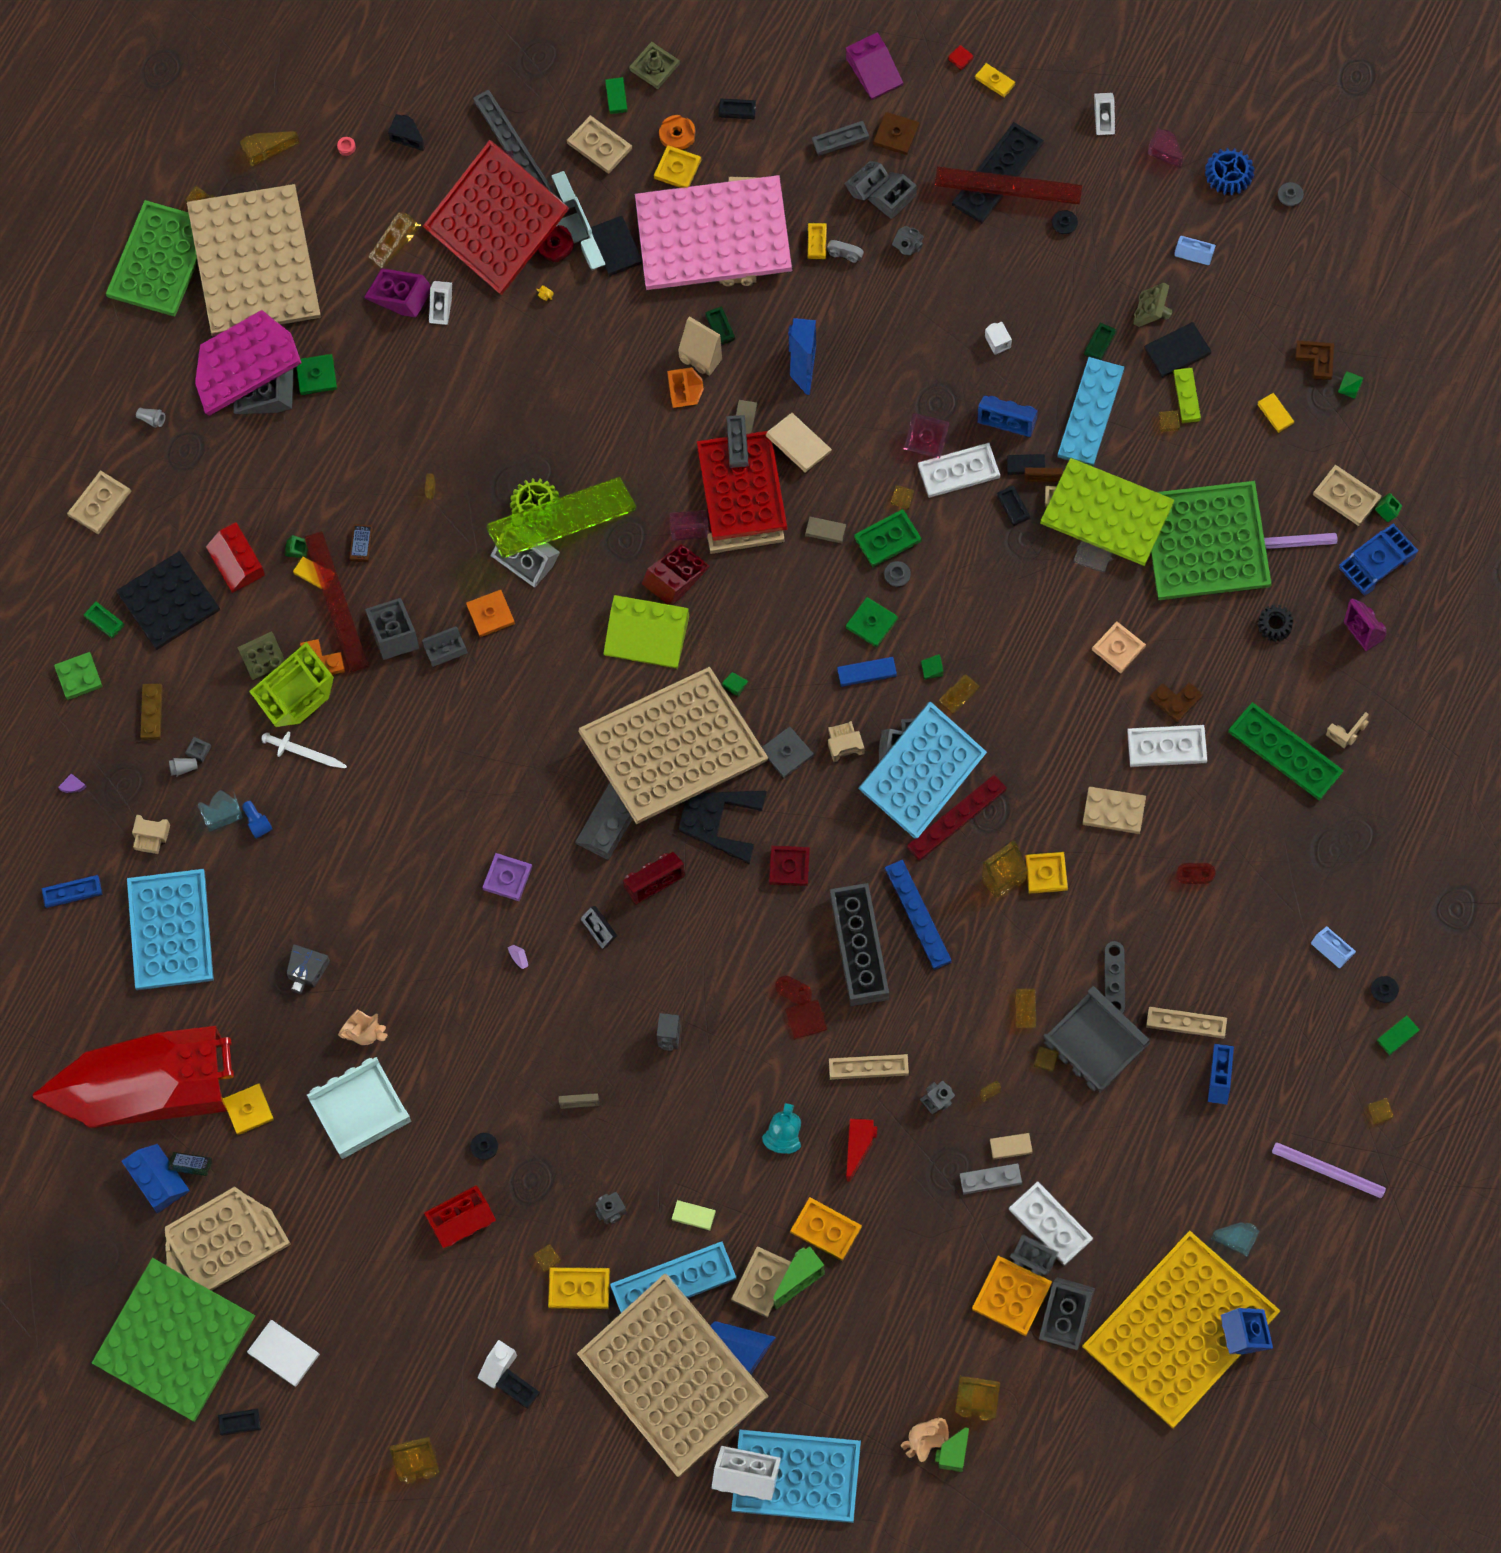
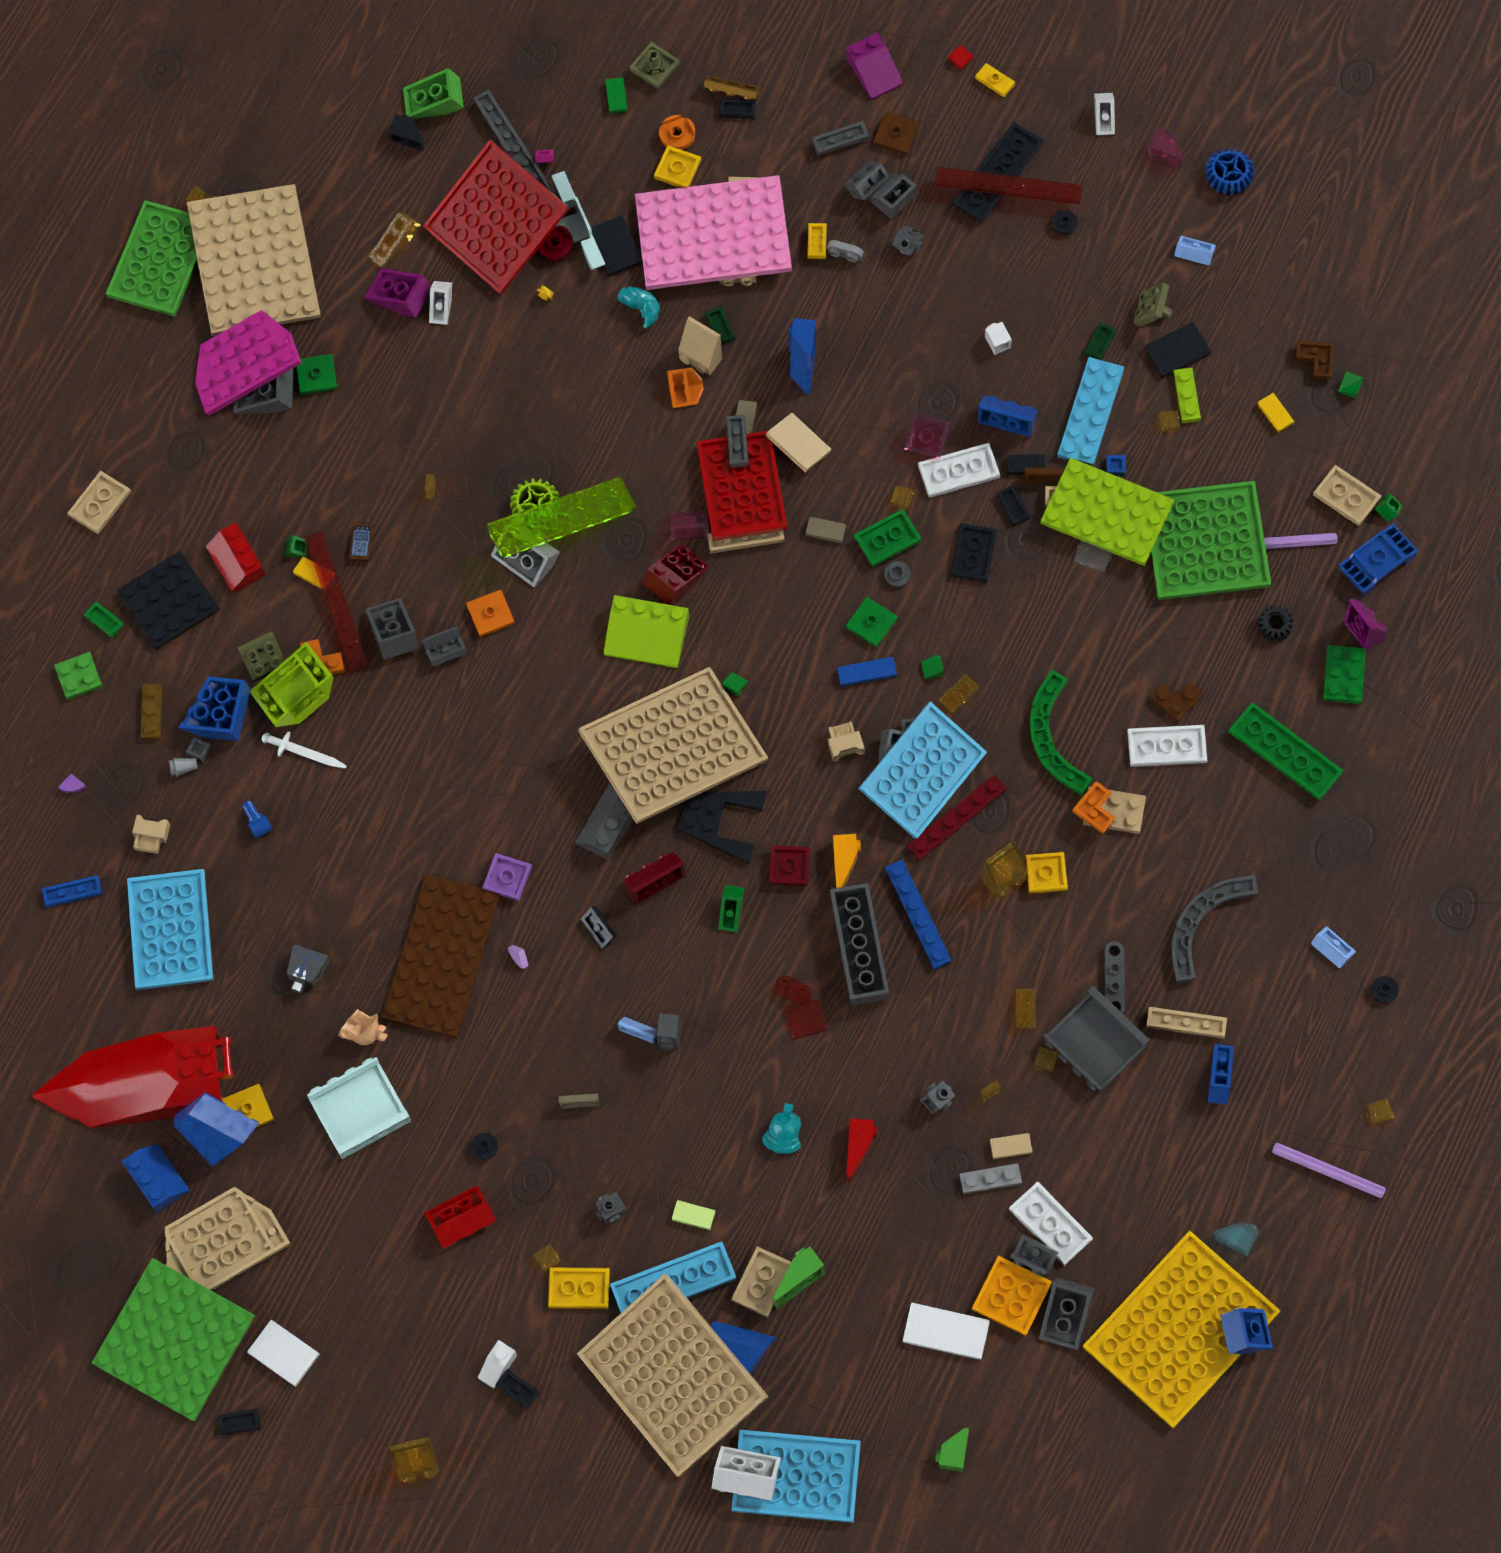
light grey cone [136,408,165,428] -> none
tile [168,1152,212,1176] -> none
clear light blue piece [197,789,243,832] -> none
clear yellow slope [239,131,300,167] -> none
coral tile [337,137,356,156] -> none
tan plate [567,115,632,174] -> none
dark grey plate [762,726,814,778] -> none
light orange plate [790,1197,862,1261] -> none
tan plate [829,1054,909,1080] -> none
light nougat helmet [900,1418,949,1462] -> none
clear yellow slope [955,1376,1000,1420] -> none
light nougat plate [1092,621,1146,673] -> none
clear red plate [1176,863,1216,884] -> none
dark grey piece [1278,182,1304,206] -> none
tan bracket [1326,712,1369,749] -> none
green tile [1377,1015,1420,1055] -> none
none -> blue wedge [173,1092,259,1166]
none -> blue wedge [178,676,250,741]
none -> reddish brown plate [382,874,500,1039]
none -> bright green slope [403,68,464,119]
none -> dark pink tile [535,150,554,163]
none -> teal animal [617,286,660,329]
none -> light blue slope [618,1017,657,1044]
none -> pearl gold plate [704,75,761,100]
none -> green slope [718,885,745,932]
none -> light orange slope [833,834,861,888]
none -> white tile [903,1303,990,1360]
none -> black tile [950,523,997,583]
none -> green plate [1030,670,1093,796]
none -> orange plate [1072,781,1115,834]
none -> blue tile [1106,455,1126,476]
none -> dark grey plate [1171,875,1259,983]
none -> green plate [1323,645,1366,704]

